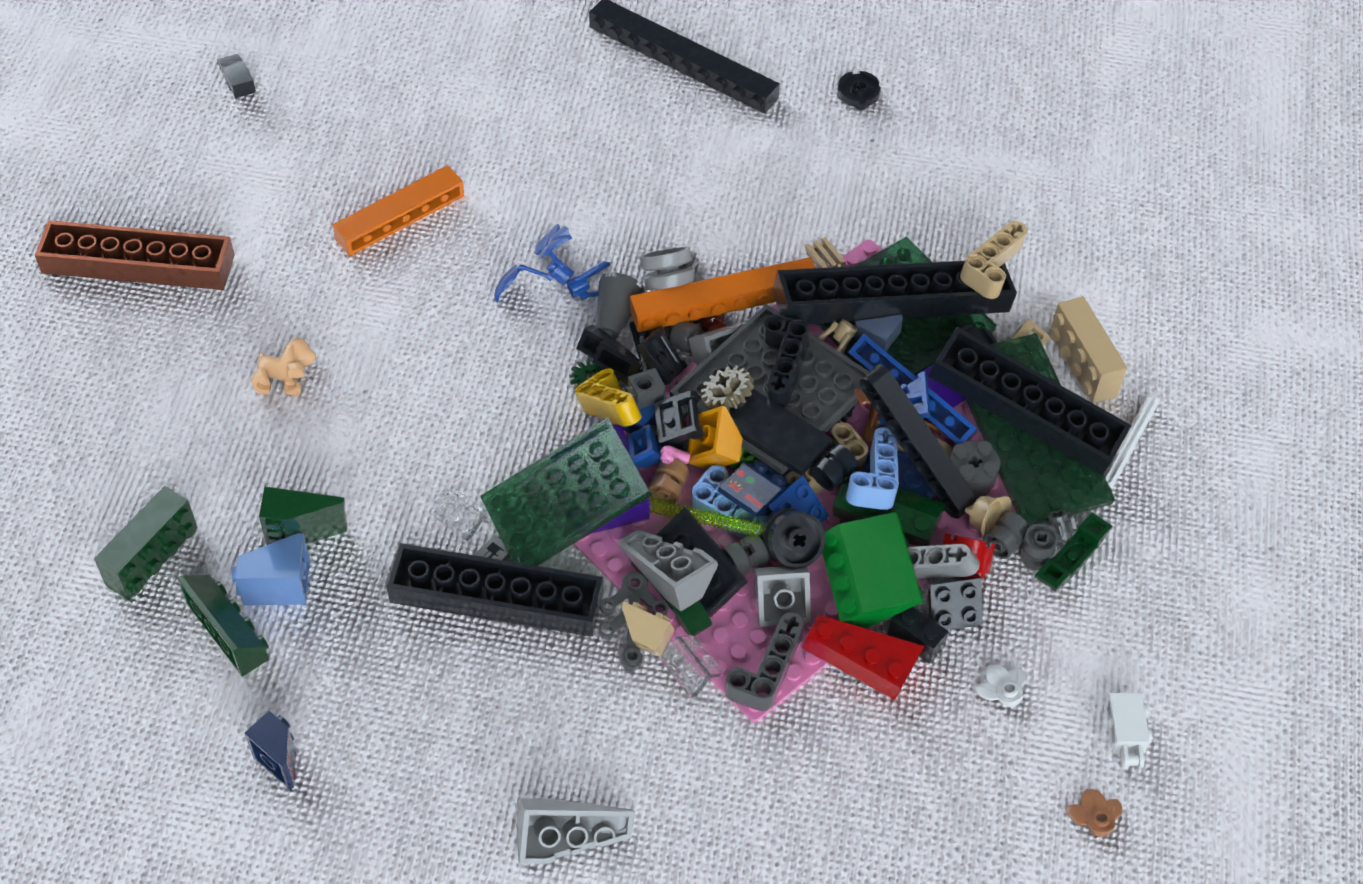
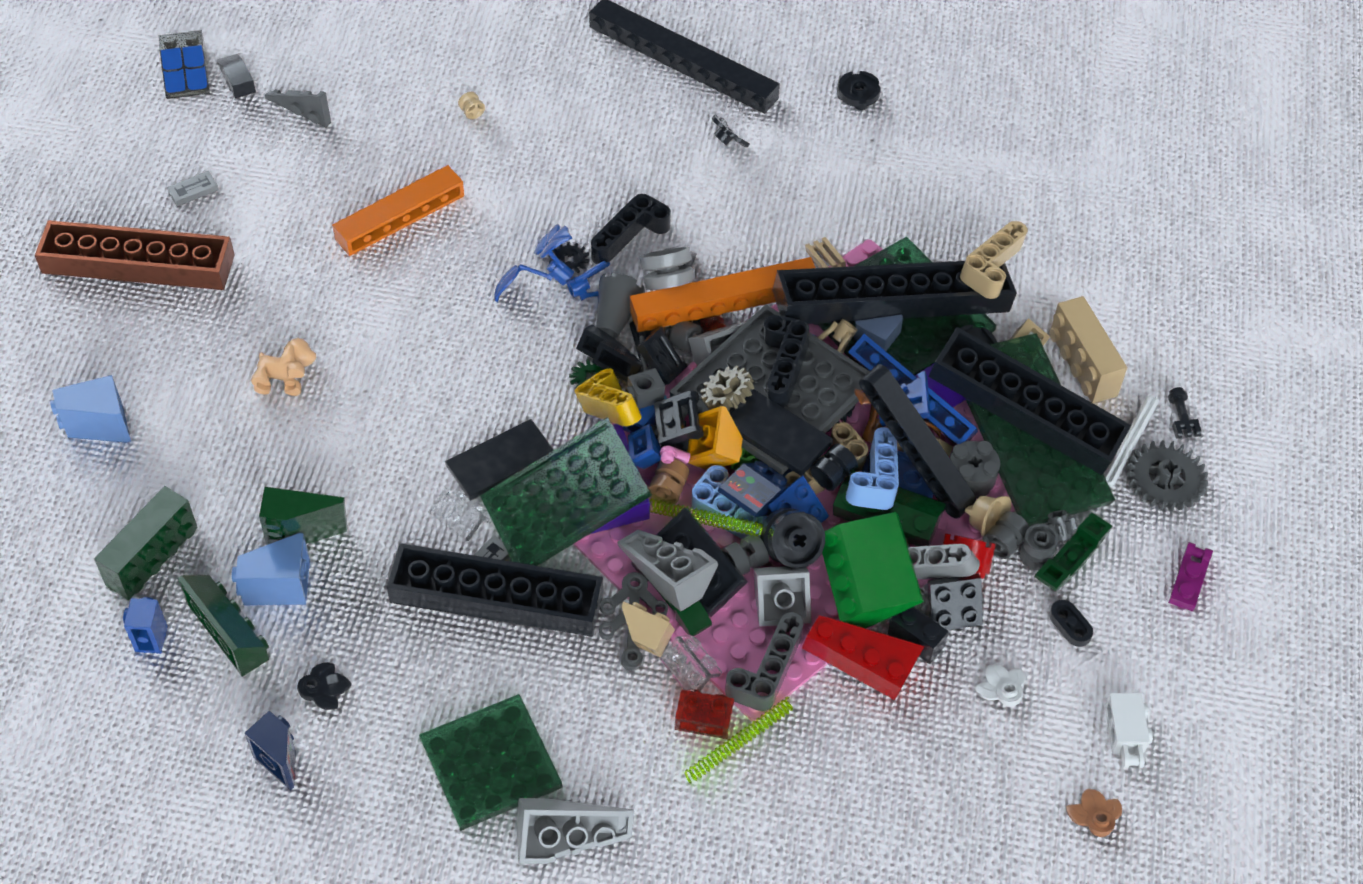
none -> medium blue slope [50,375,131,443]
none -> blue brick [123,597,168,654]
none -> slope [158,30,210,99]
none -> light grey tile [167,171,219,207]
none -> dark grey wing [265,90,331,128]
none -> black plate [297,662,352,710]
none -> clear green plate [419,694,563,831]
none -> black tile [445,419,555,501]
none -> tan wheel [458,92,485,120]
none -> black gear [548,242,590,273]
none -> black beam [591,194,671,265]
none -> clear red brick [675,689,734,739]
none -> clear neon green piece [685,697,793,784]
none -> black animal [712,114,750,147]
none -> black plate [1049,600,1093,647]
none -> dark grey gear [1126,440,1208,511]
none -> black hinge [1168,387,1201,439]
none -> magenta plate [1168,542,1213,611]

